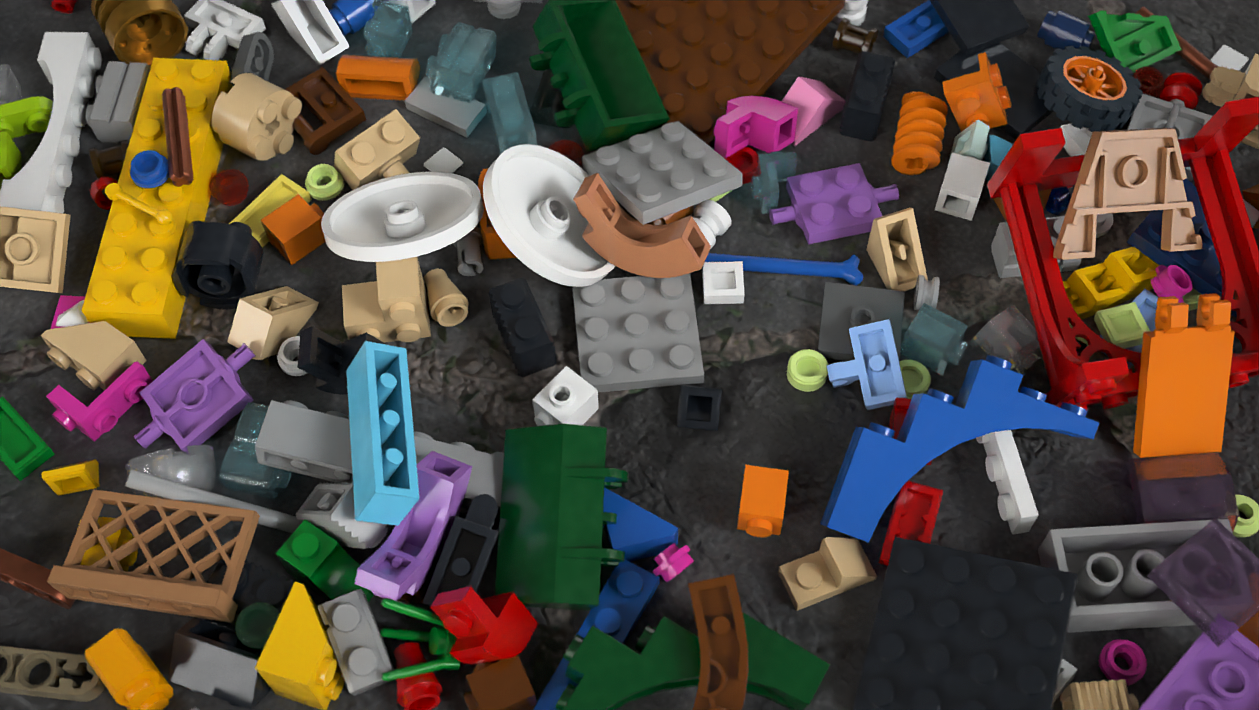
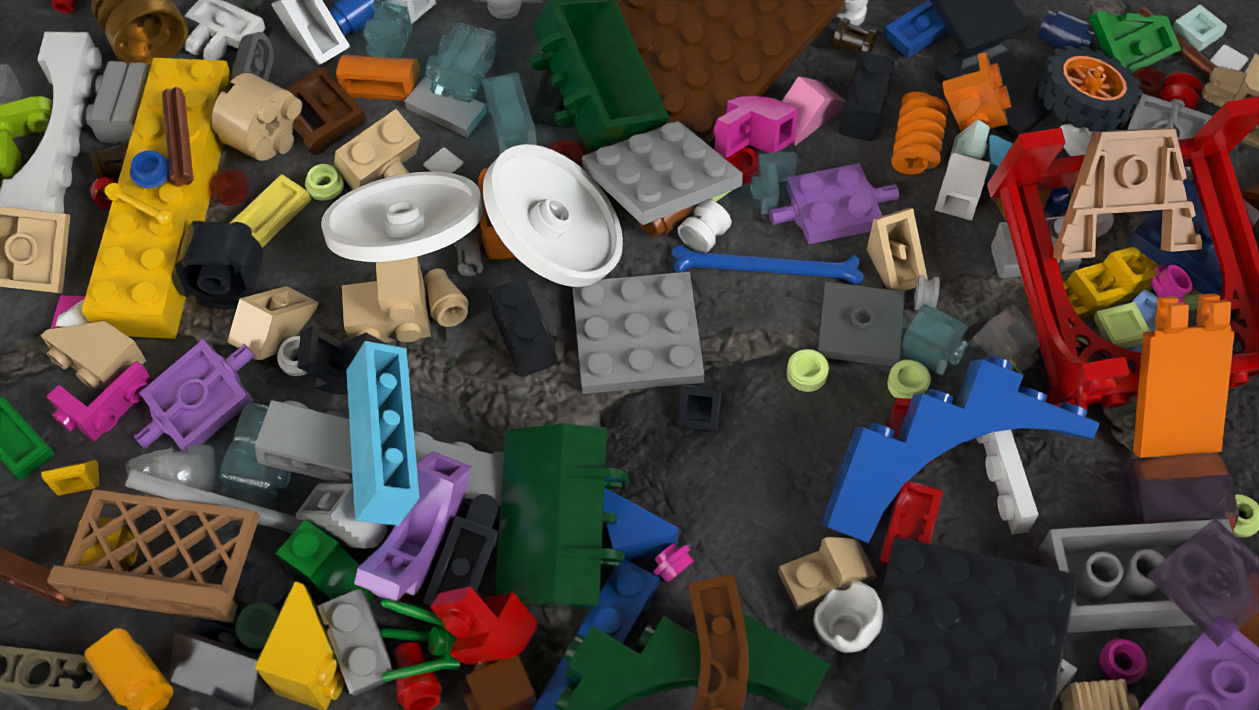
orange brick [261,194,325,265] -> none
white brick [532,366,599,426] -> none
nougat arch [573,173,711,278] -> none
white plate [702,261,744,304] -> none
orange brick [737,465,789,537] -> none
light blue plate [827,319,908,410] -> none
none -> white hair [813,581,883,653]
none -> light aqua plate [1172,5,1227,51]

